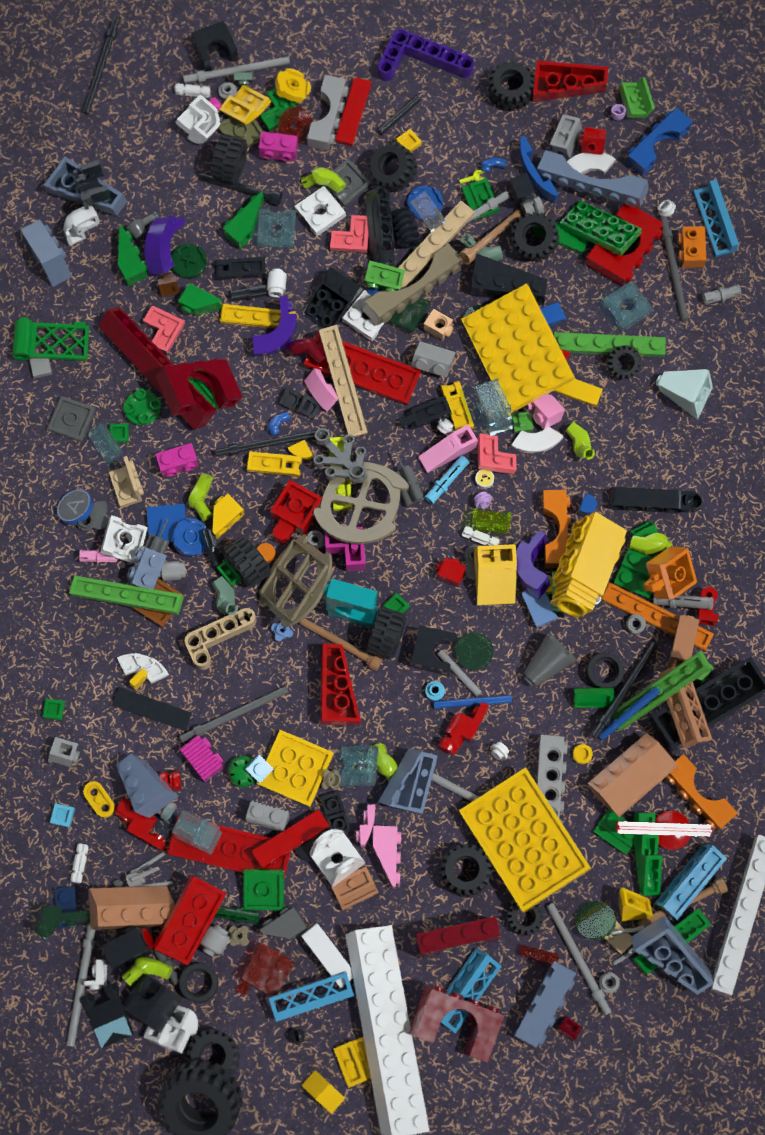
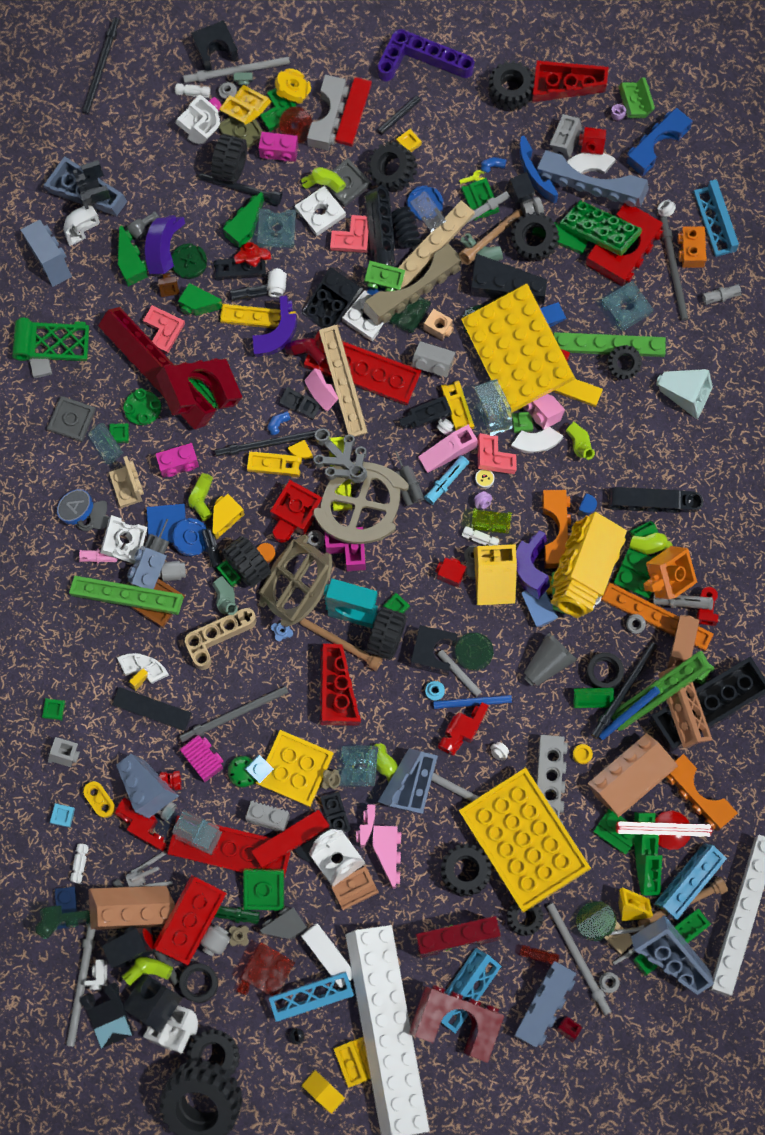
none -> red plate [234,242,271,267]

